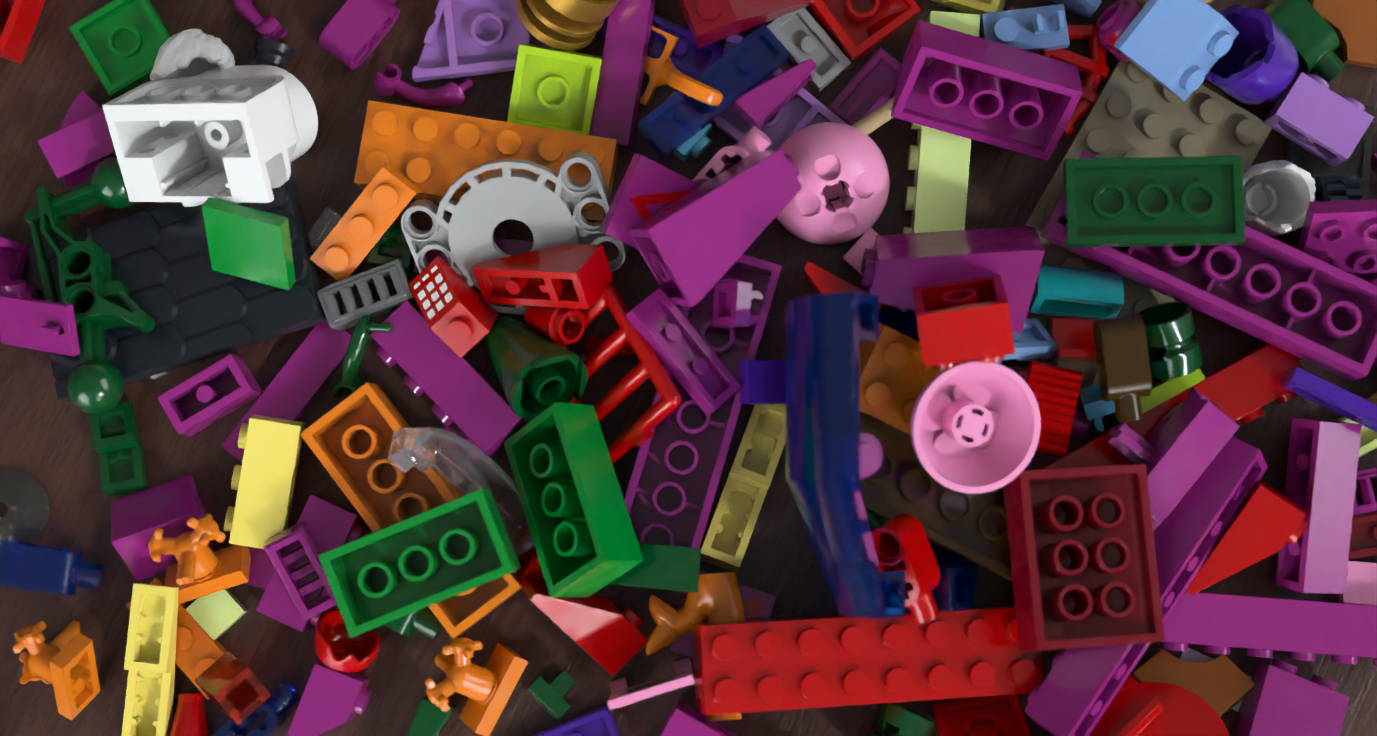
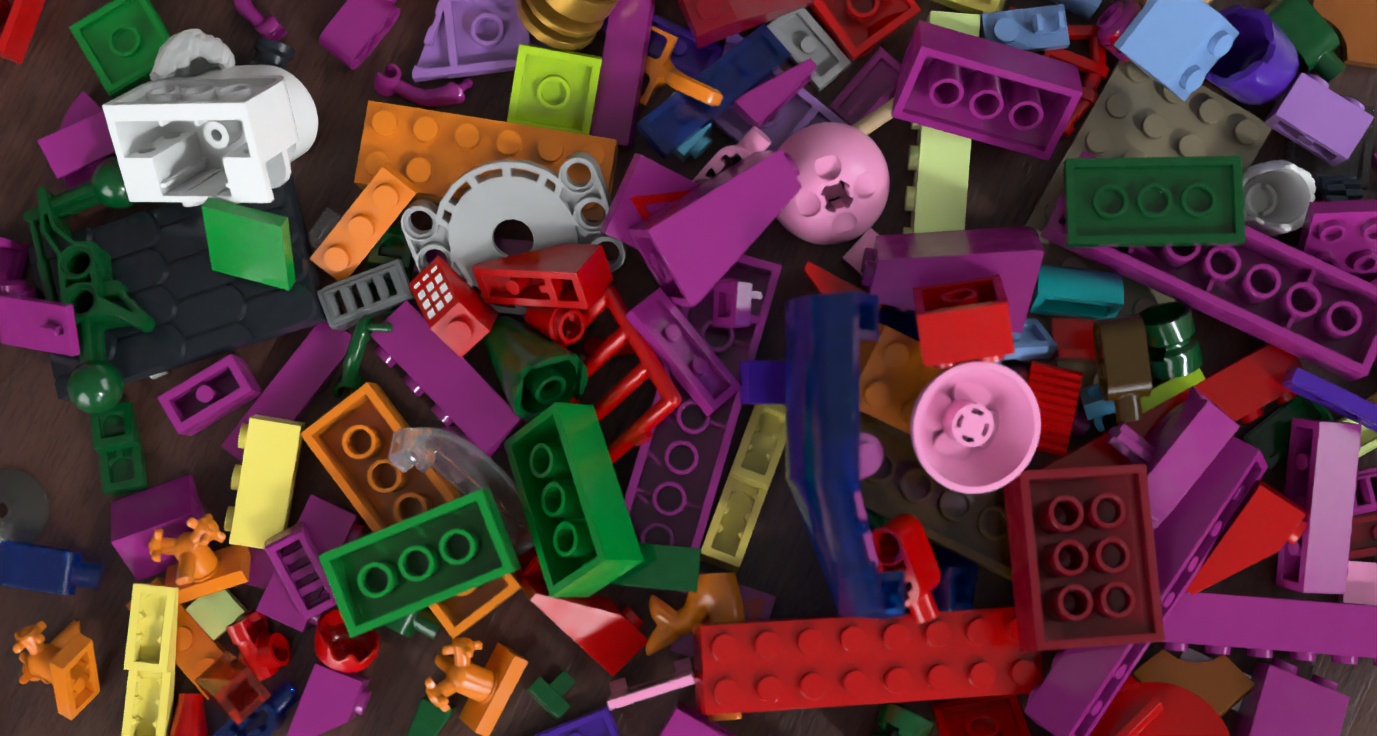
none -> red plate [226,609,291,682]
none -> dark green tile [1239,395,1334,470]

